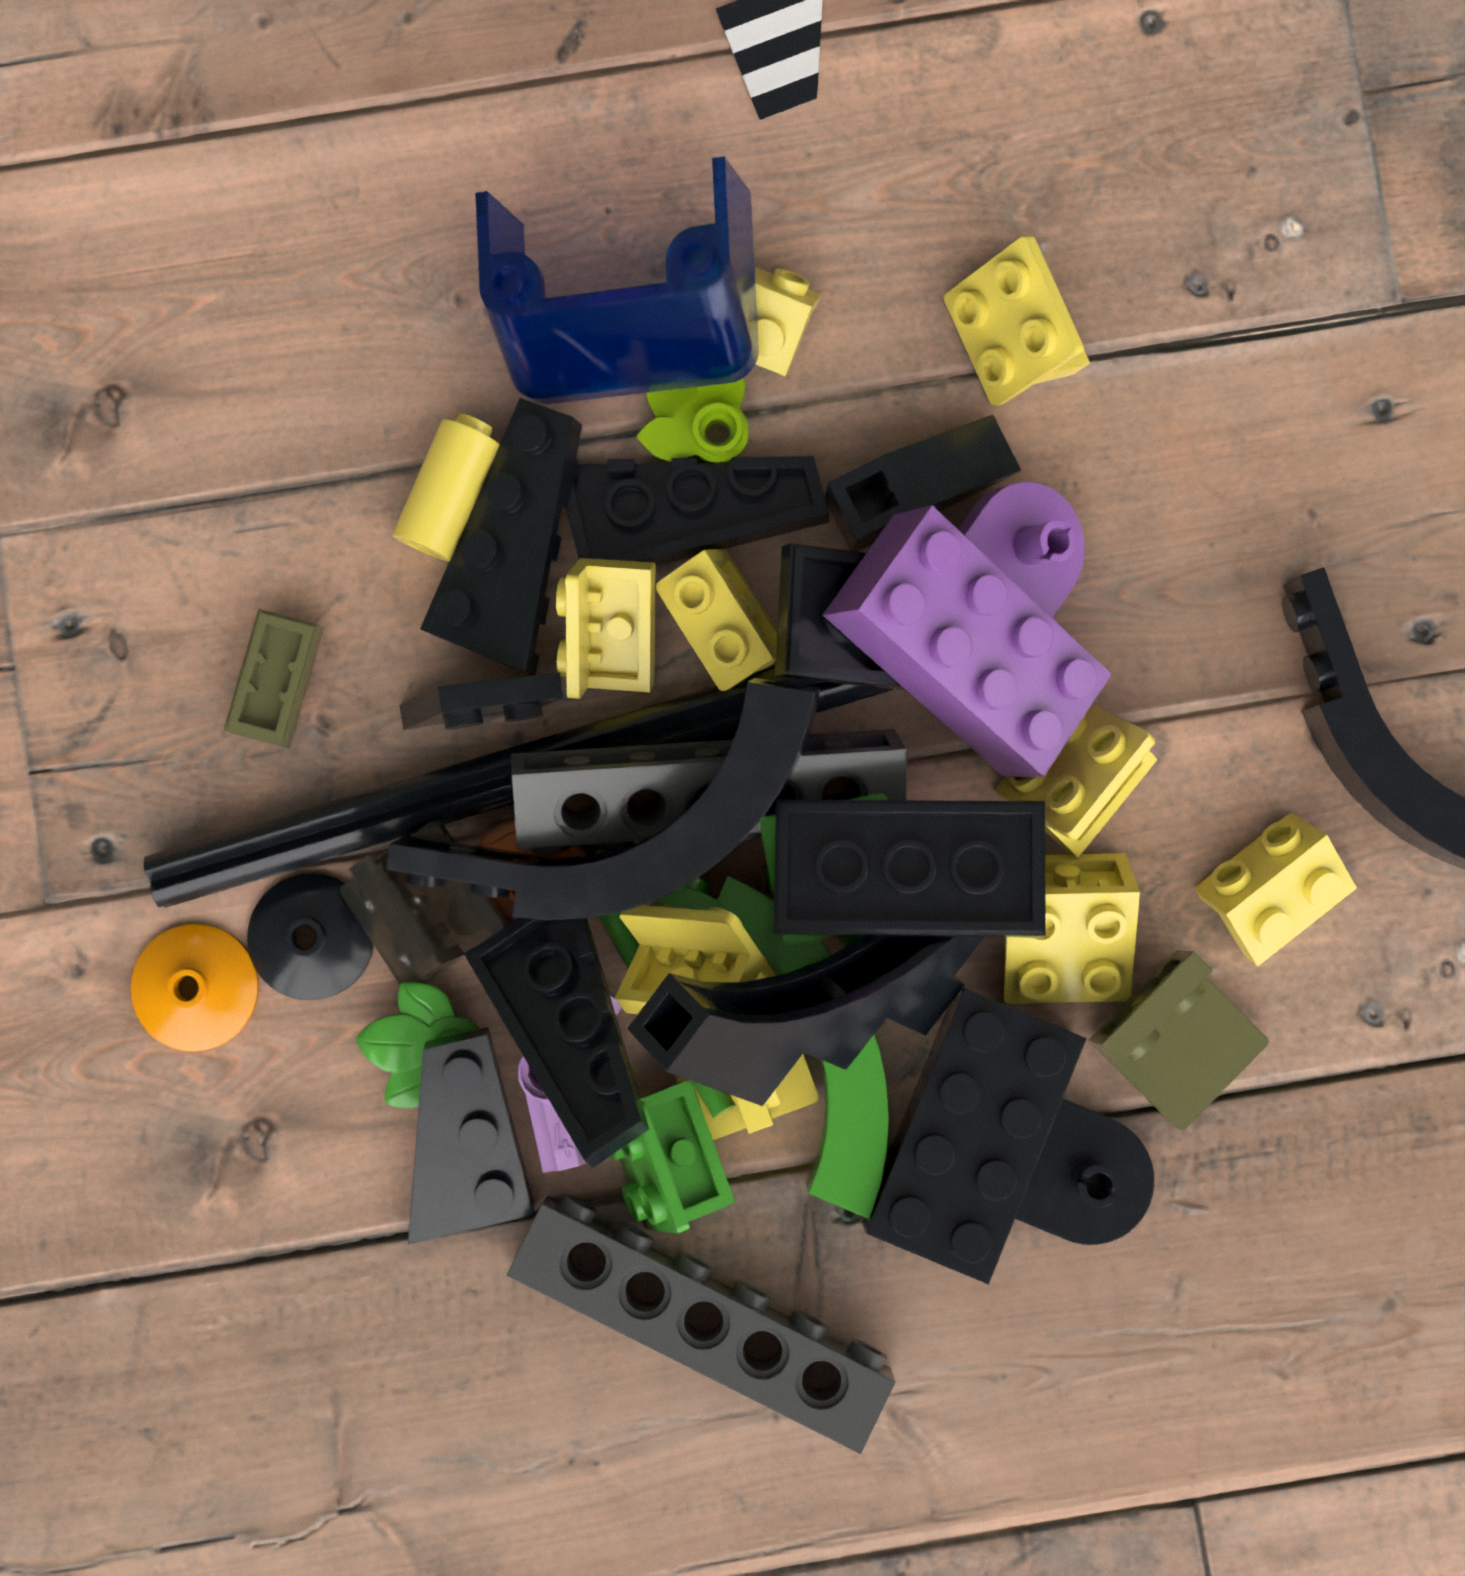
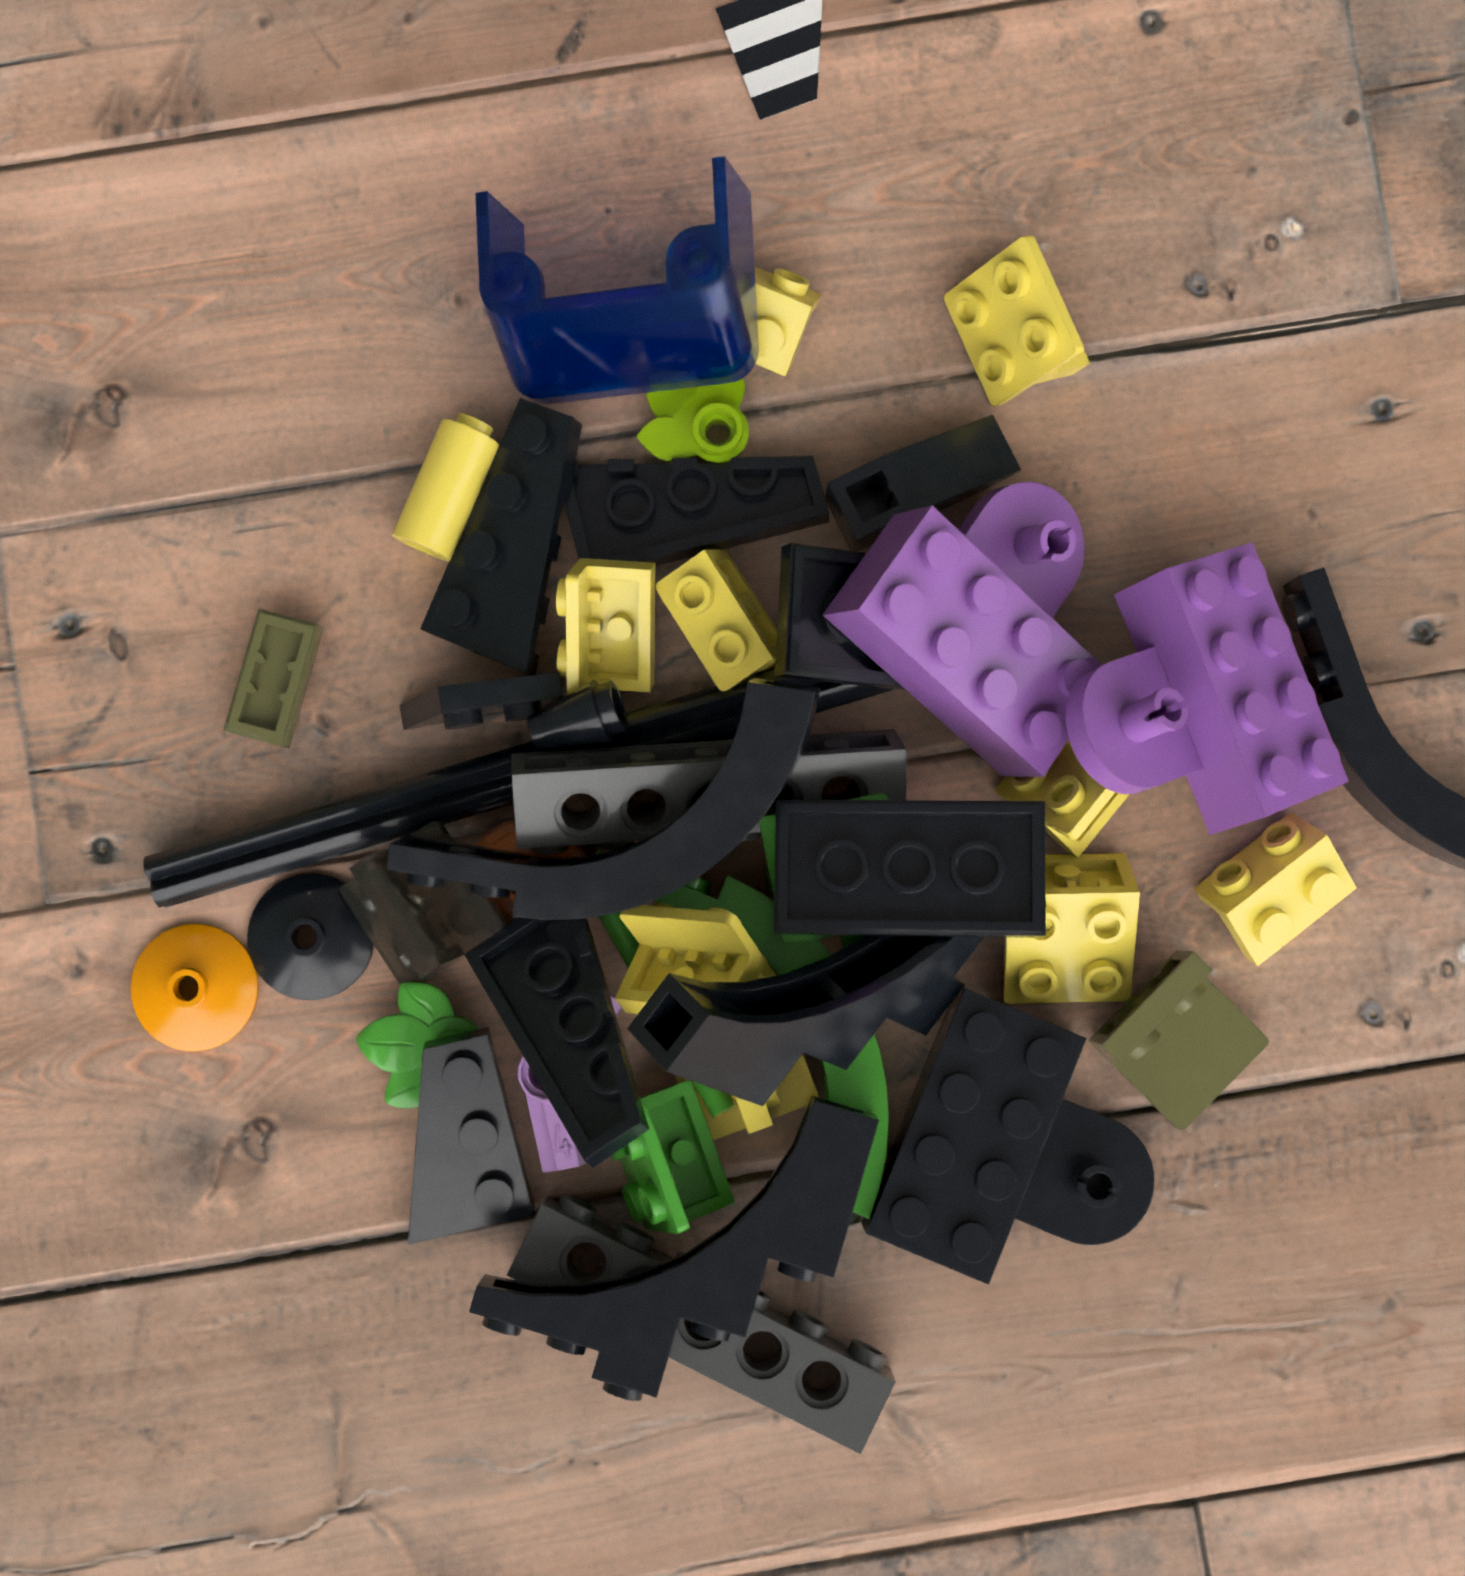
none -> black arch [469,1095,879,1401]
none -> black cone [527,680,629,752]
none -> medium lavender brick [1066,542,1349,835]

